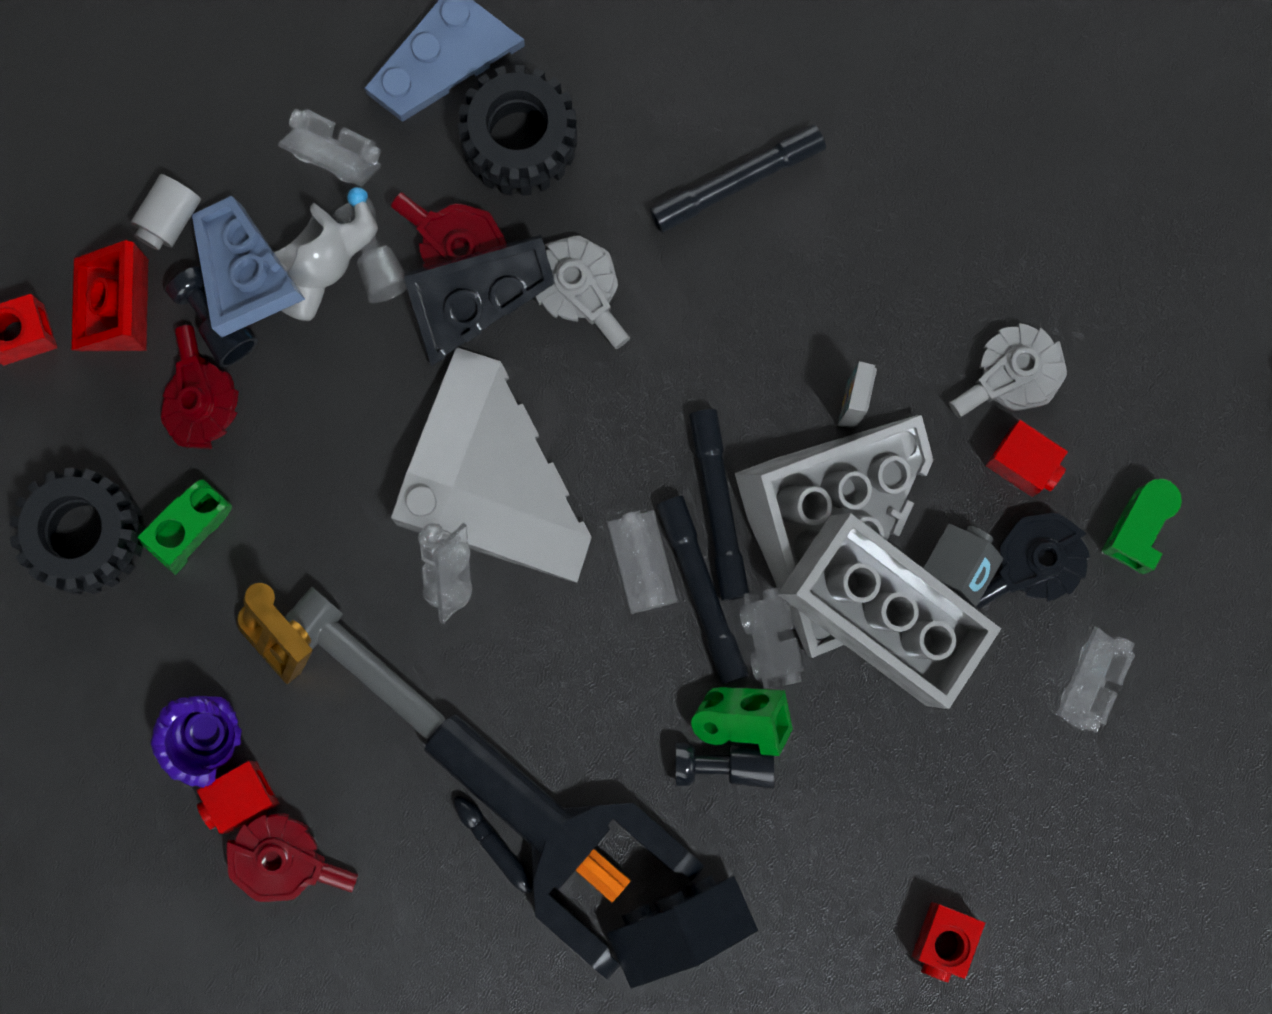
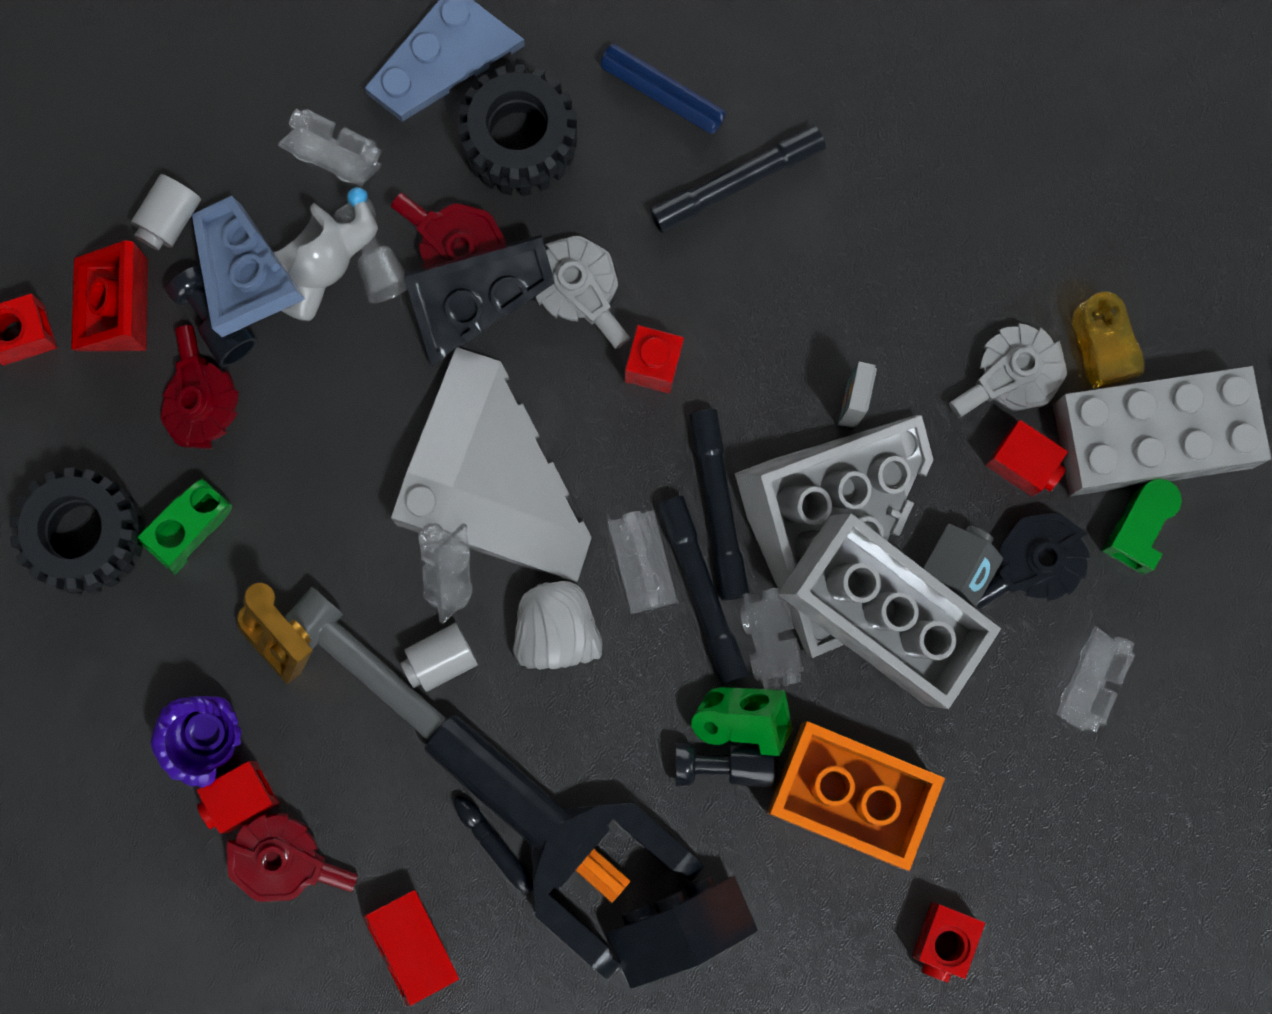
none -> red hinge [363,890,459,1006]
none -> light grey brick [400,623,478,692]
none -> light grey hair [513,581,603,670]
none -> dark blue axle [601,44,725,134]
none -> red brick [625,325,684,394]
none -> orange brick [766,721,945,871]
none -> light grey brick [1053,366,1271,496]
none -> clear yellow piece [1072,291,1144,388]

